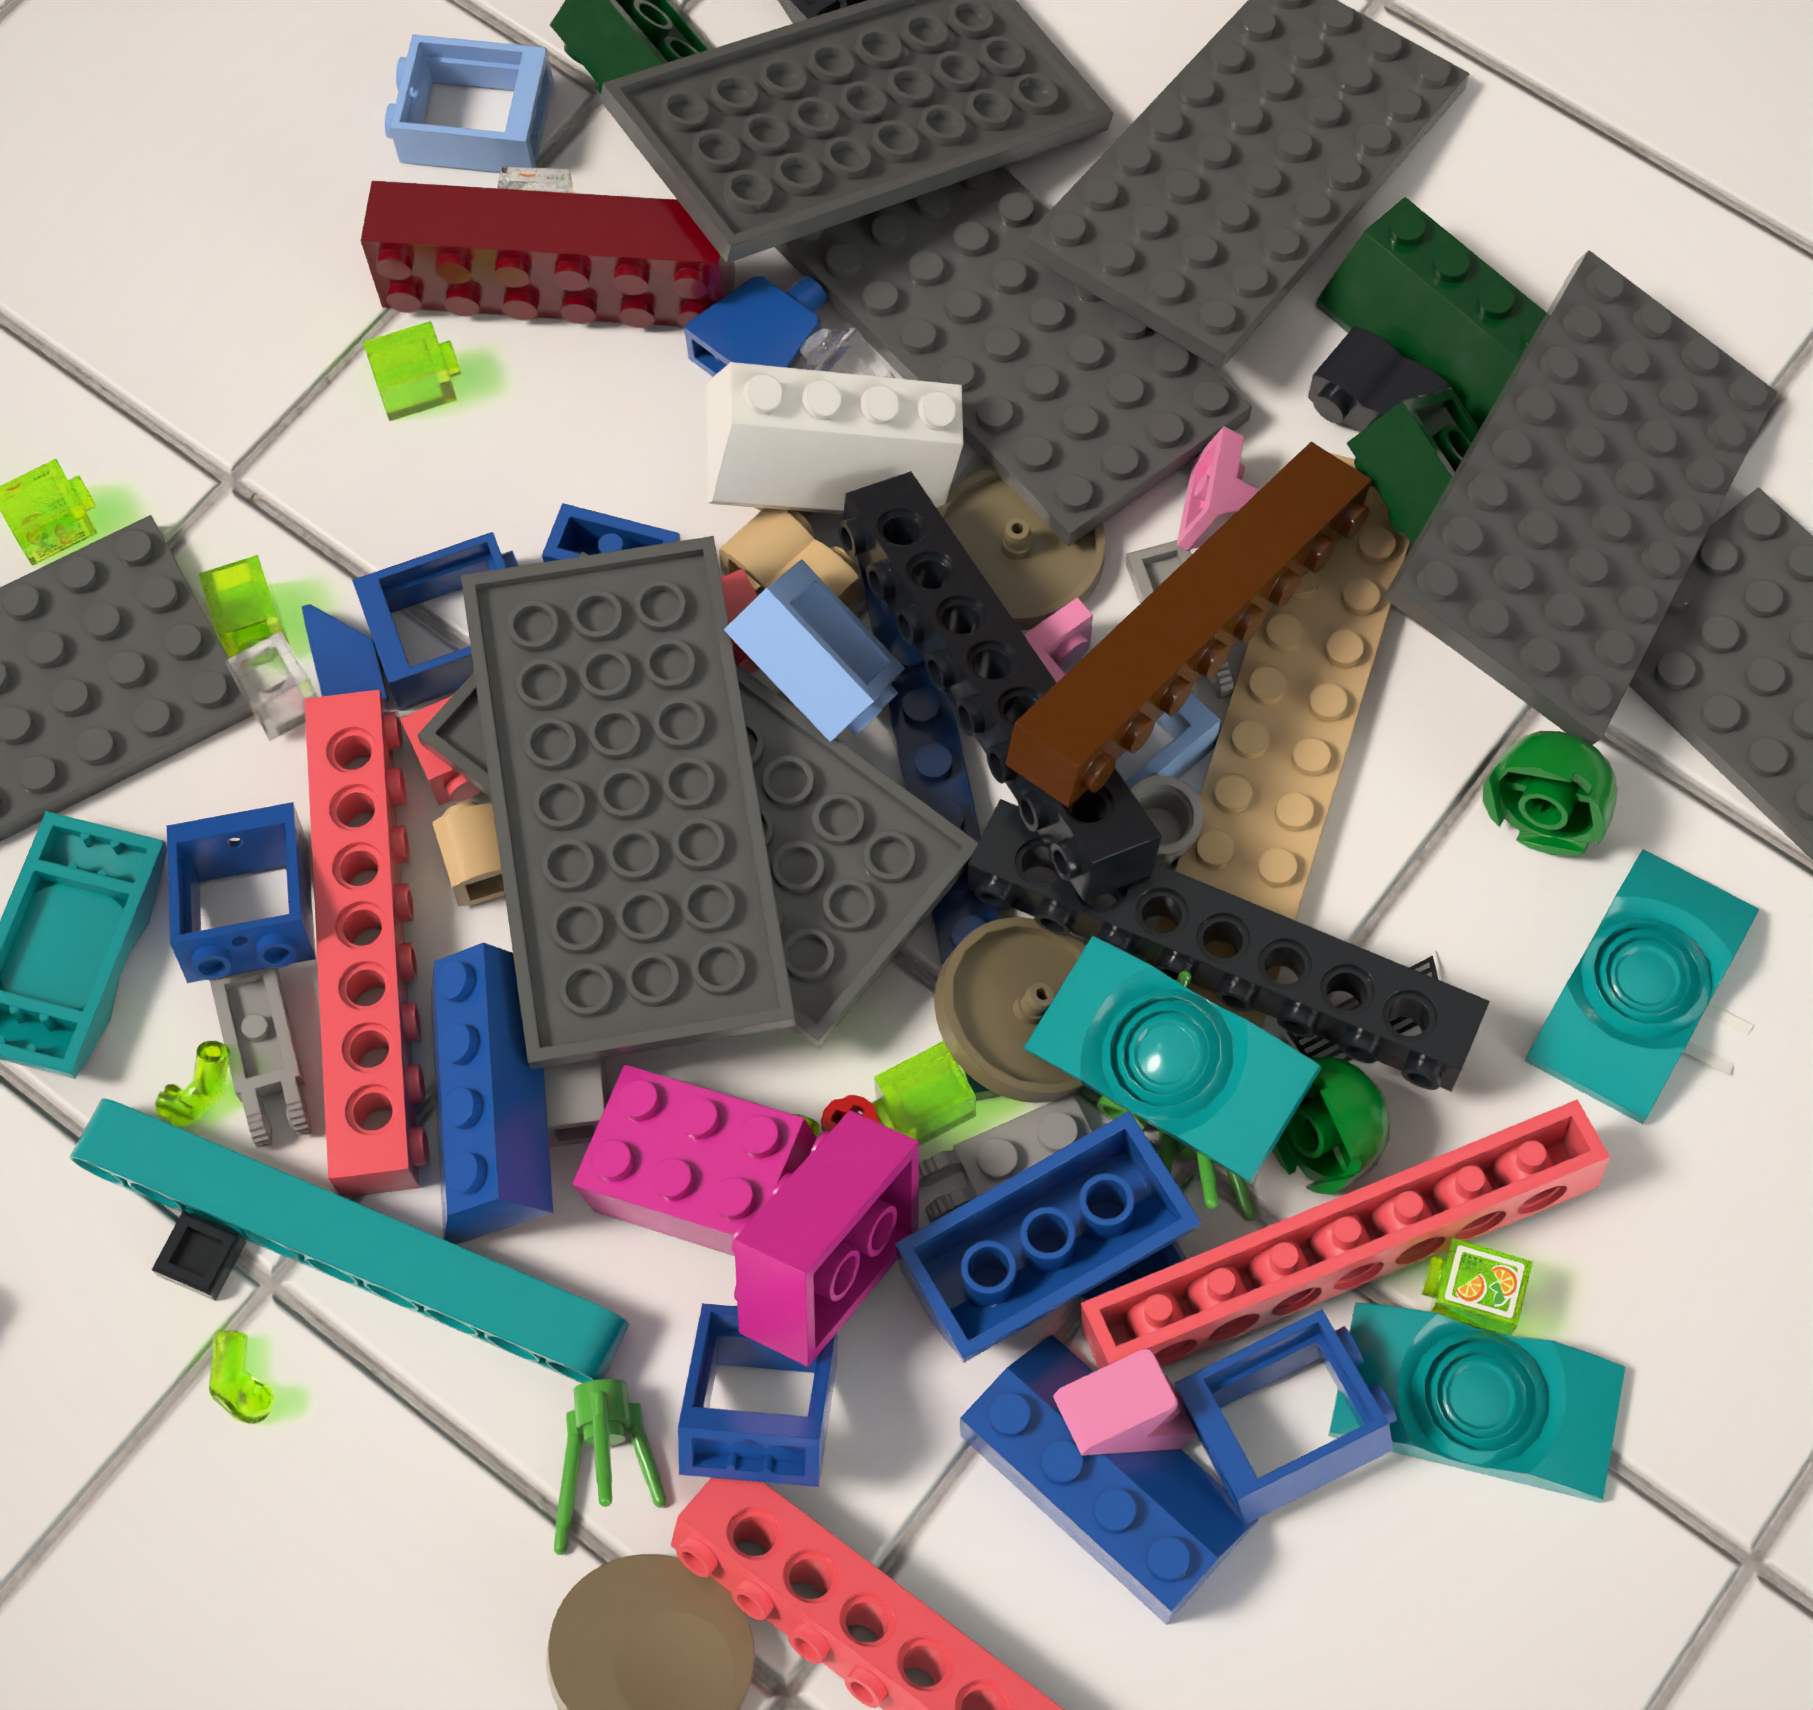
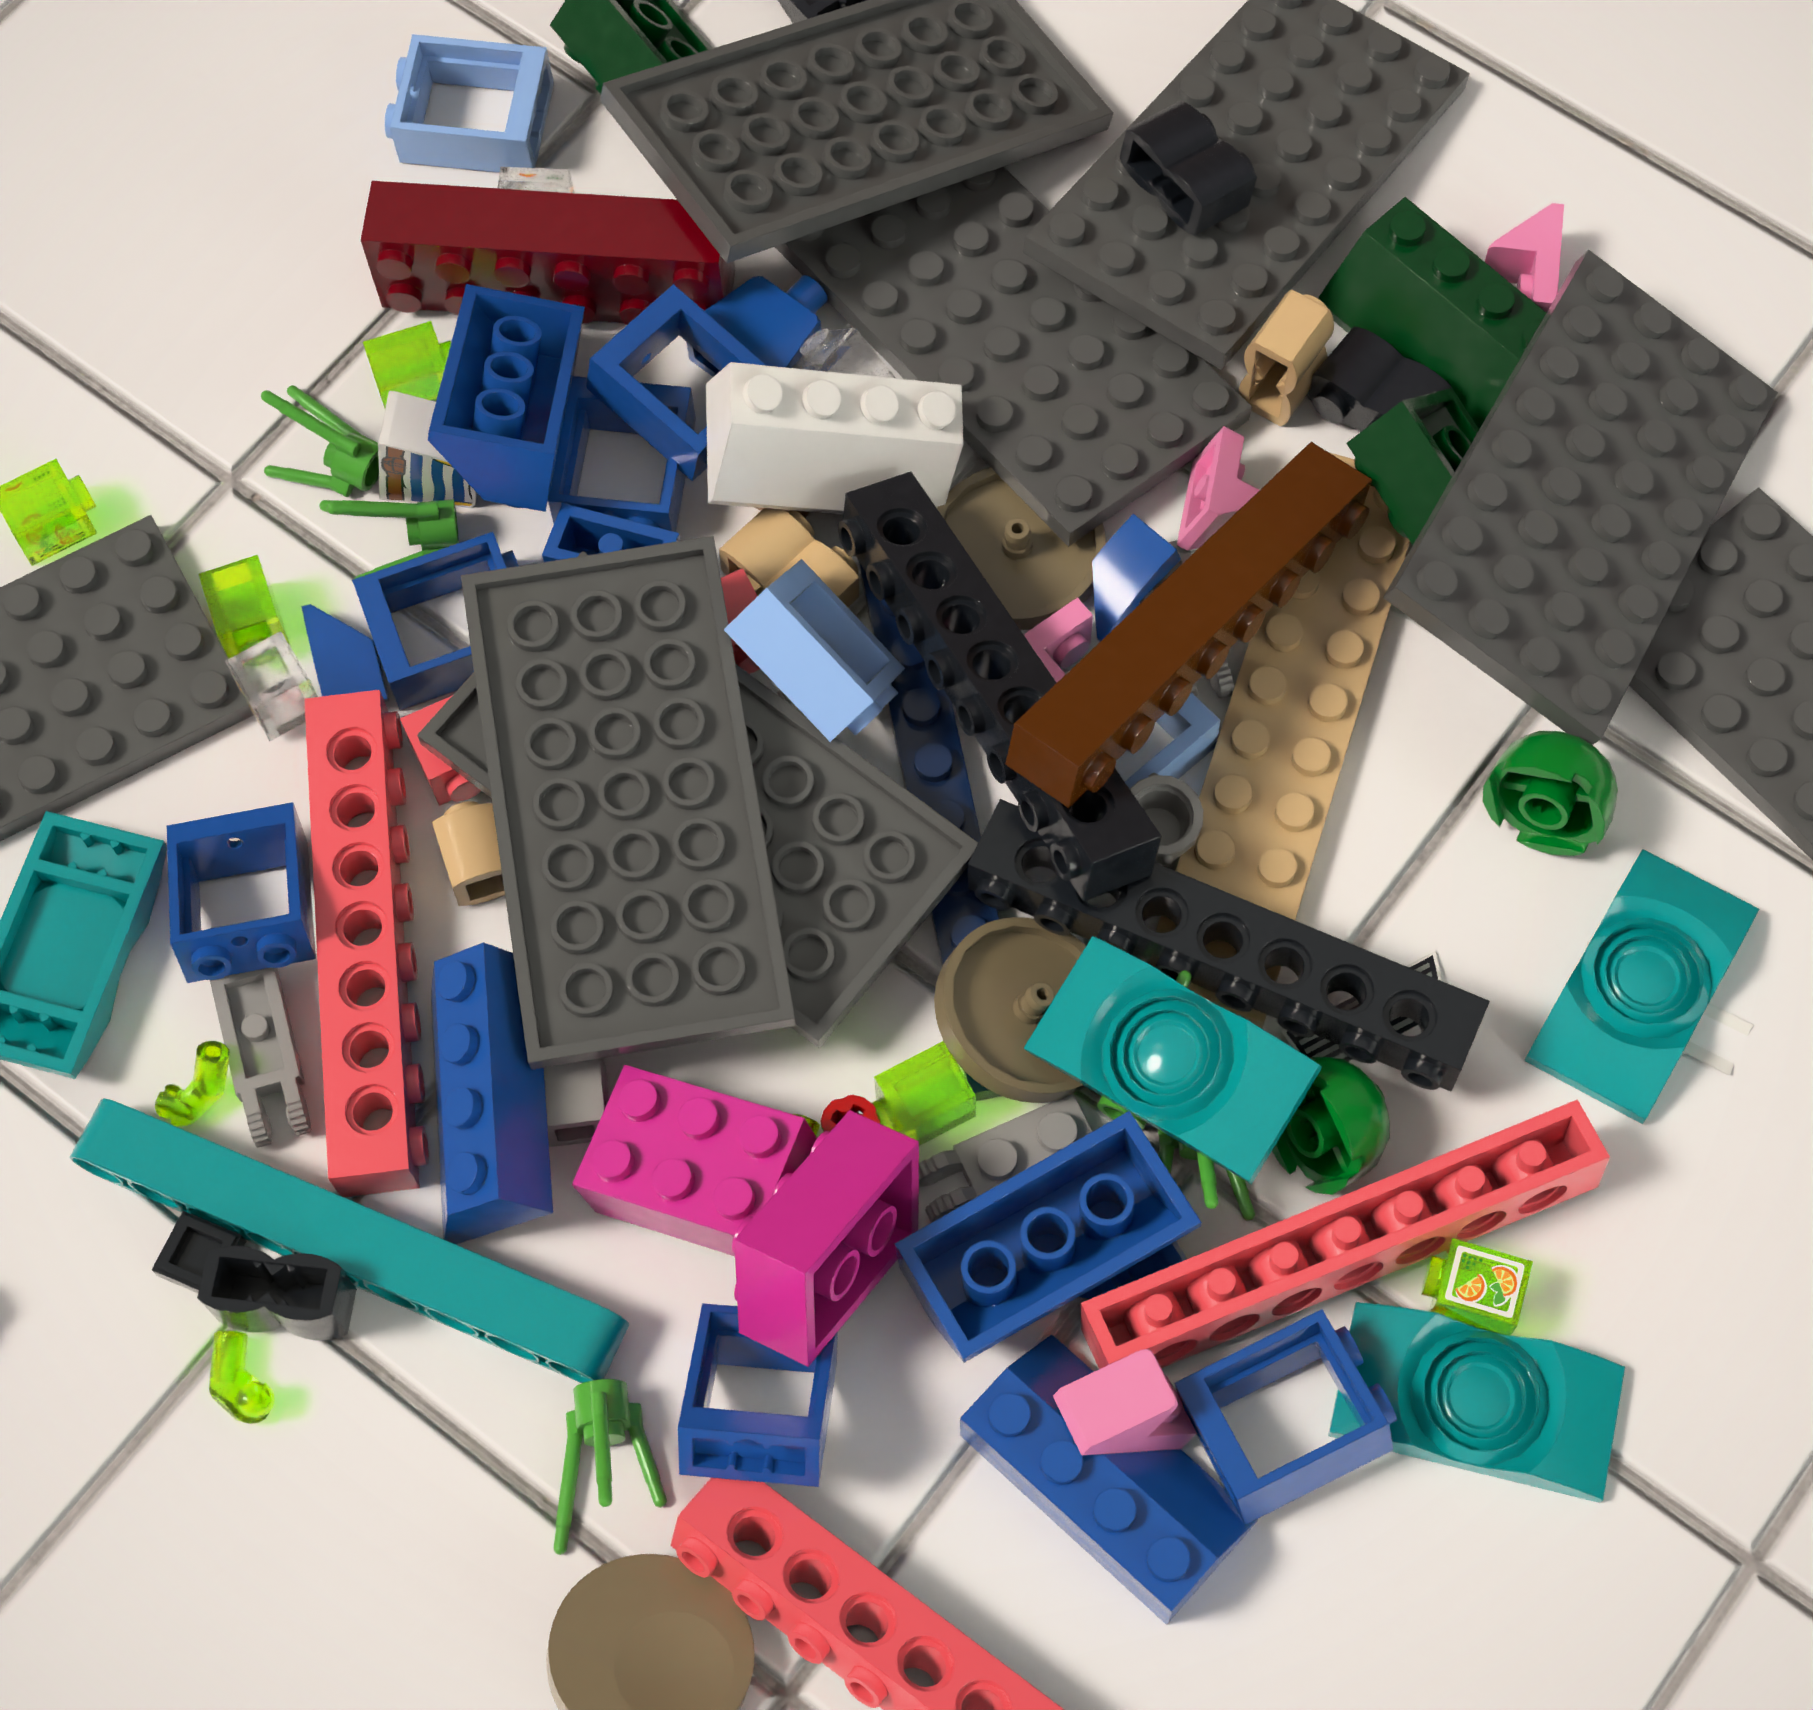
none -> black brick [197,1246,357,1340]
none -> bright green plant [261,385,379,497]
none -> bright green plant [319,499,459,579]
none -> white torso [378,390,478,508]
none -> blue slope [428,284,585,512]
none -> blue window [548,376,696,532]
none -> blue window [586,284,767,482]
none -> blue slope [1092,514,1181,642]
none -> black brick [1120,100,1257,236]
none -> tan brick [1239,290,1334,426]
none -> bright pink slope [1484,203,1564,313]

